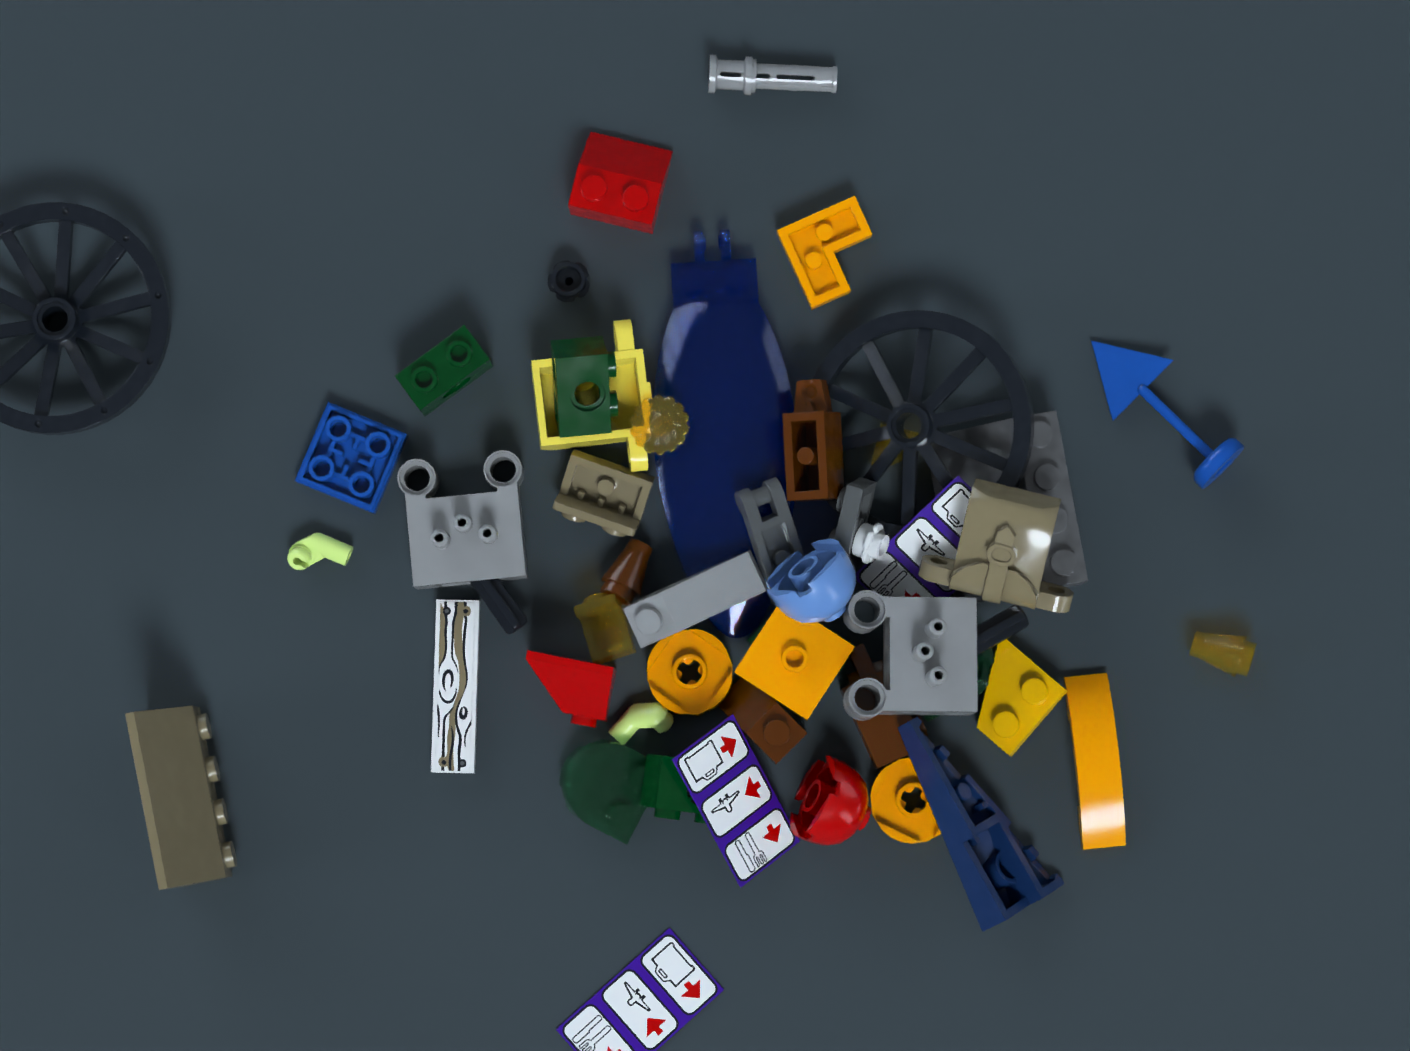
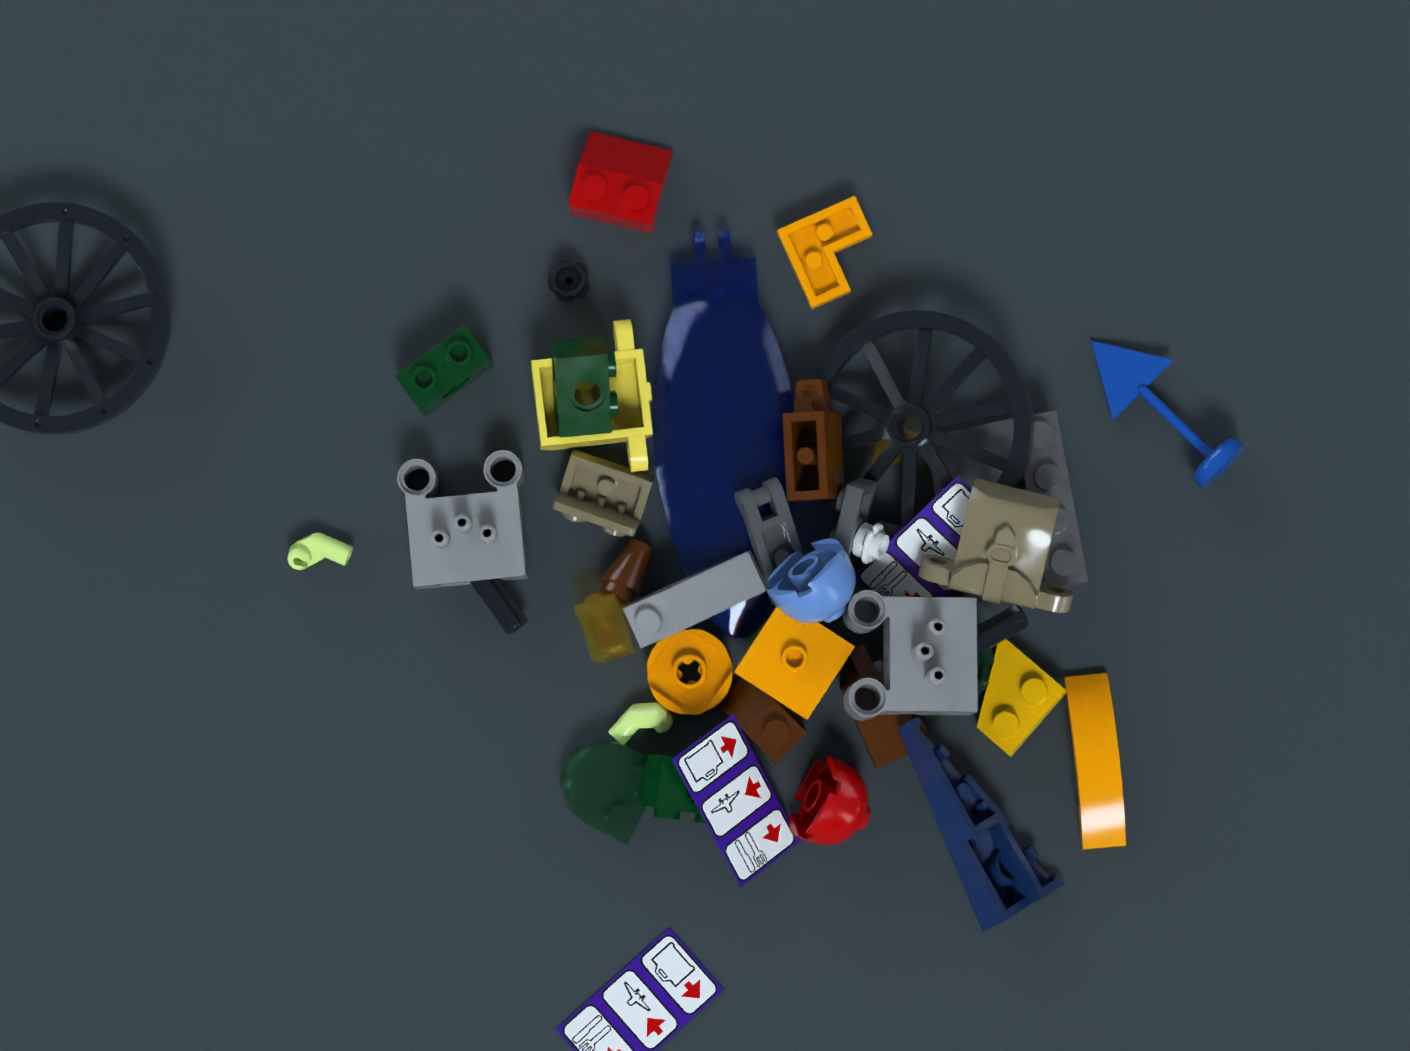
dark tan slope [125,706,237,890] -> none
blue tile [295,402,408,514] -> none
white tile [431,599,481,774] -> none
red slope [526,650,617,728] -> none
clear yellow piece [630,395,689,455] -> none
light grey pin [708,55,838,95] -> none
light orange plate [870,757,941,844] -> none
clear yellow cone [1189,631,1257,677] -> none

